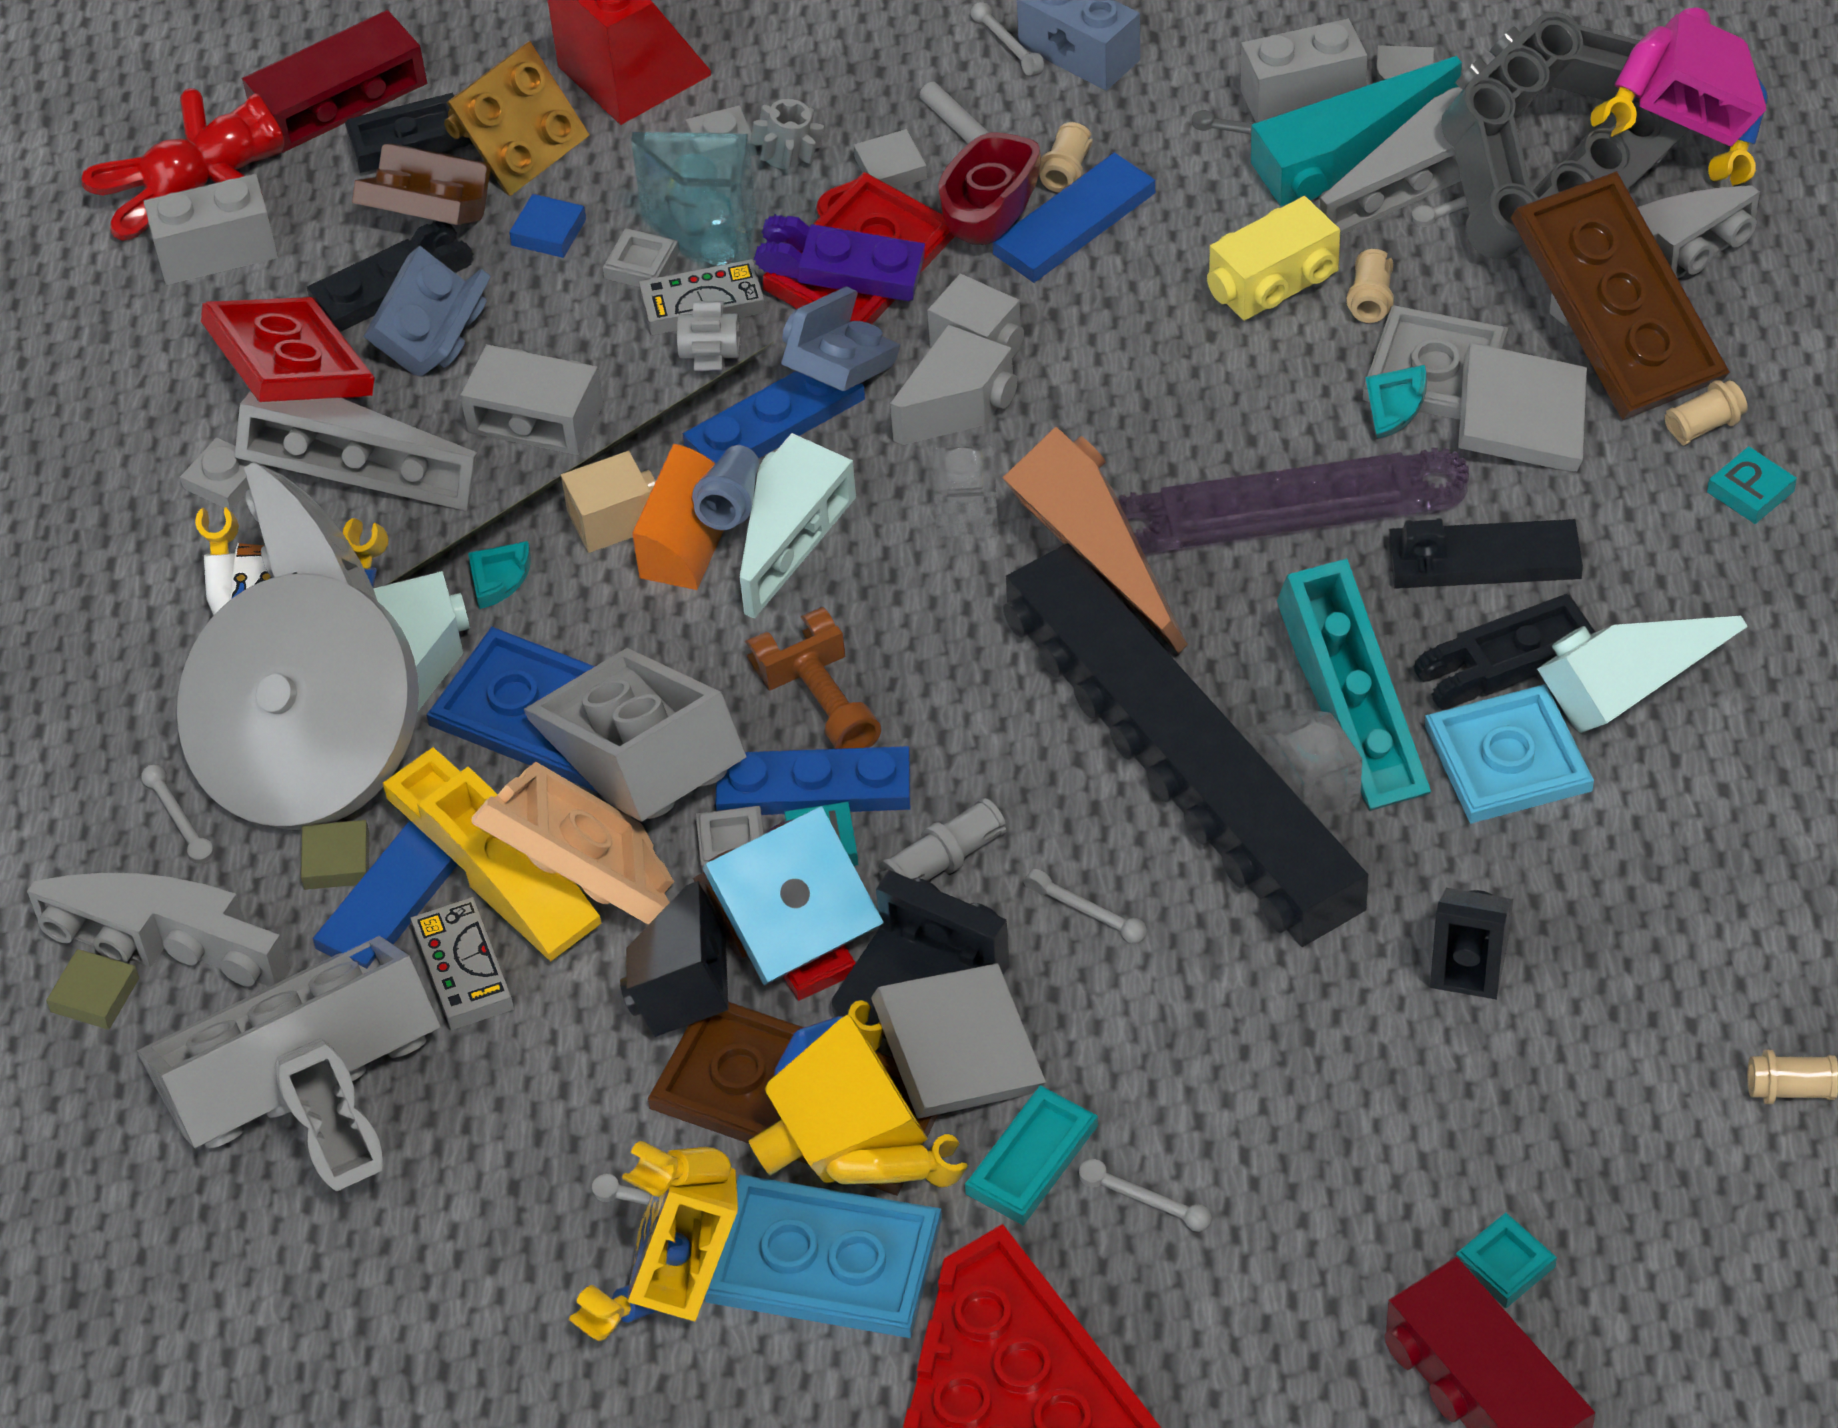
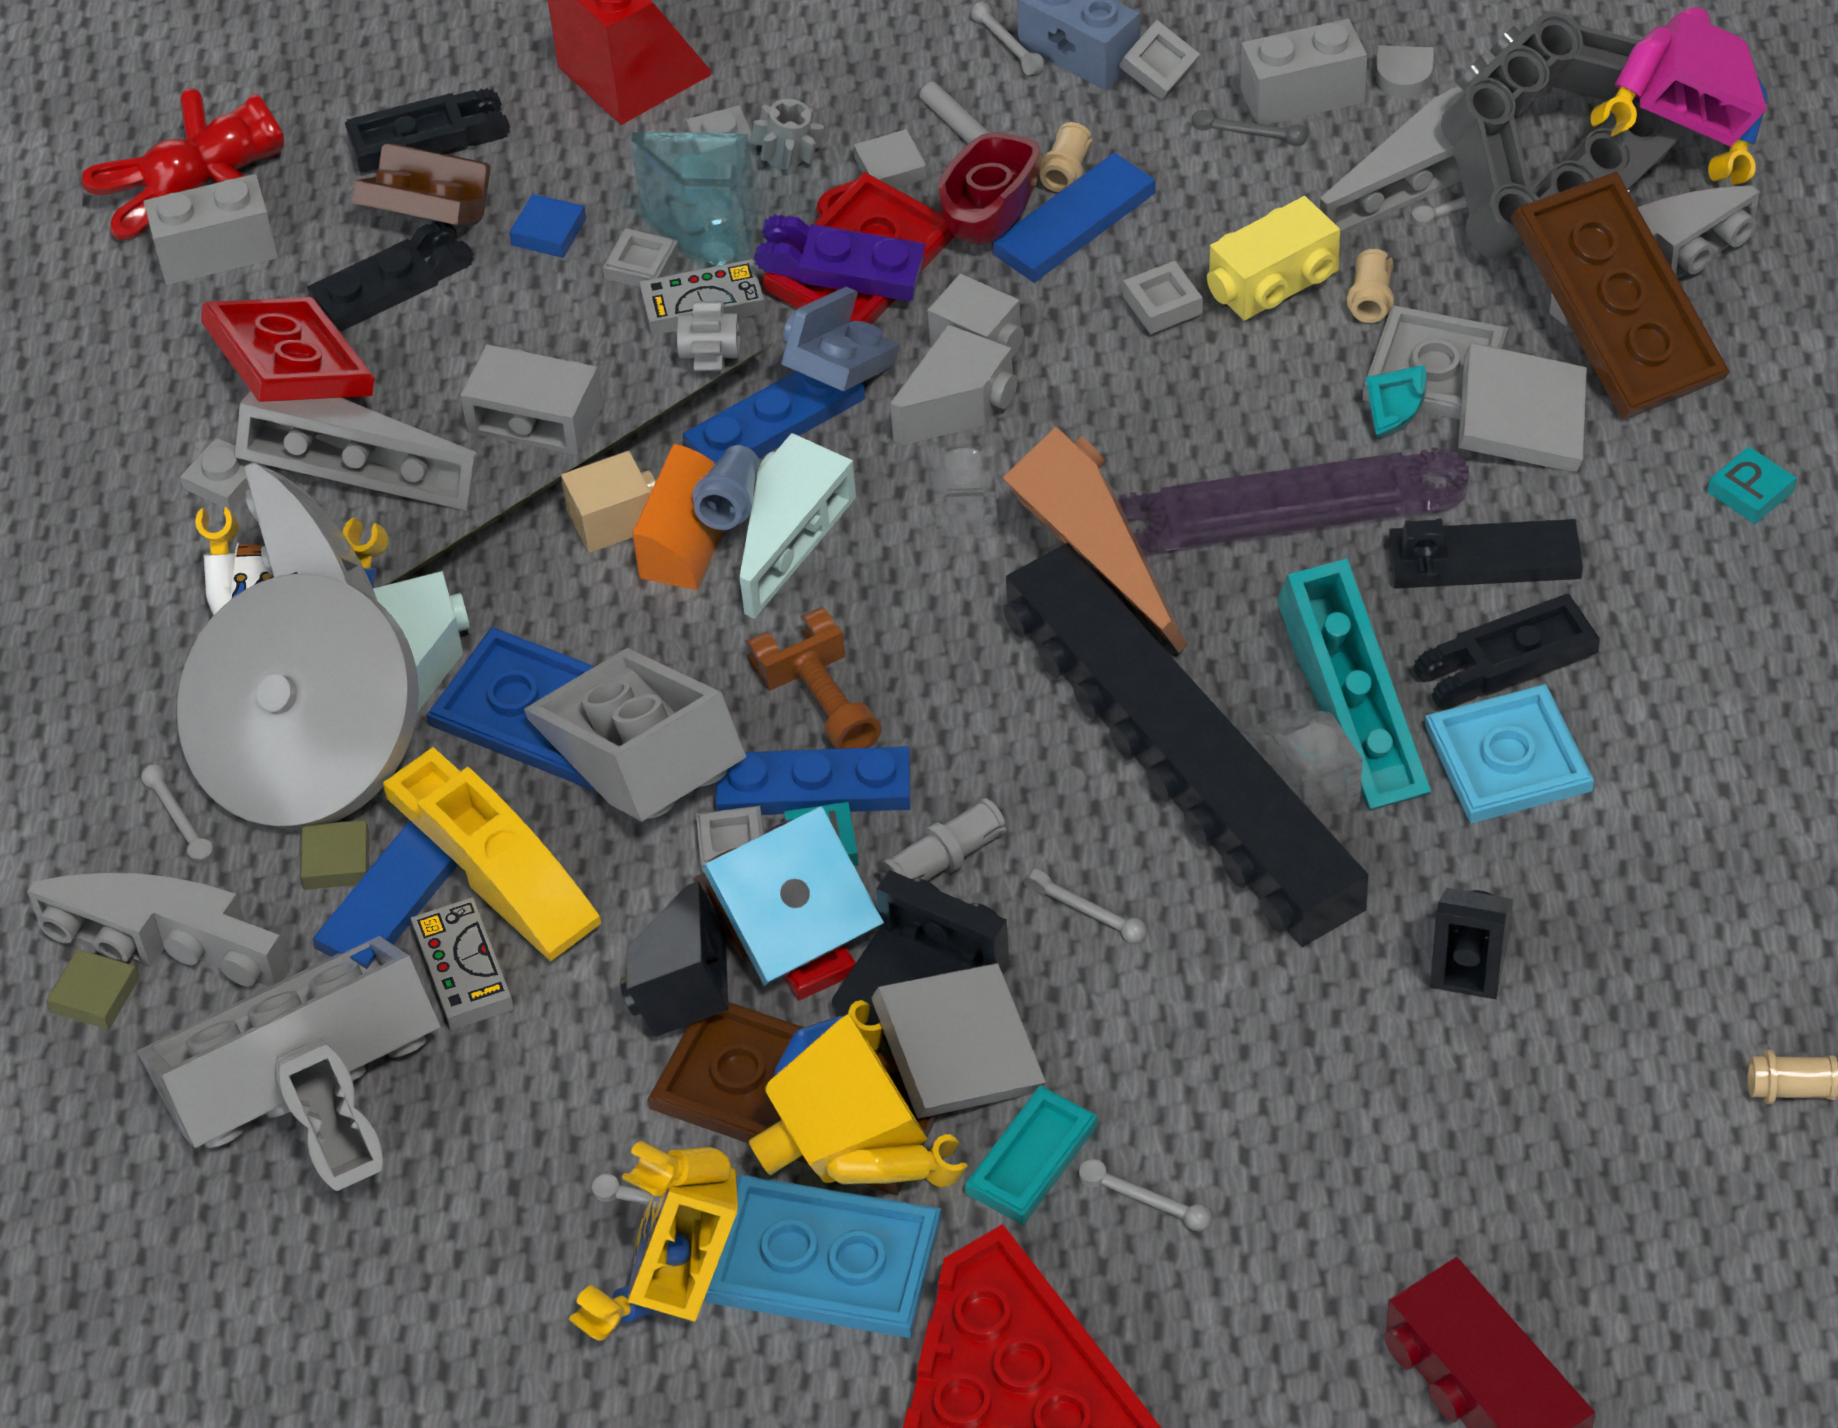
dark red brick [242,9,428,153] -> none
sand blue bracket [363,246,491,377] -> none
pearl gold hinge [444,41,590,196] -> none
teal tile [468,541,531,609] -> none
light nougat wing [472,762,674,925] -> none
teal slope [1251,55,1462,206] -> none
teal tile [1456,1212,1557,1308] -> none
light aqua slope [1537,616,1748,733] -> none
tan pin [1665,380,1747,446] -> none
none -> light grey plate [1119,19,1200,100]
none -> light grey plate [1123,261,1203,334]

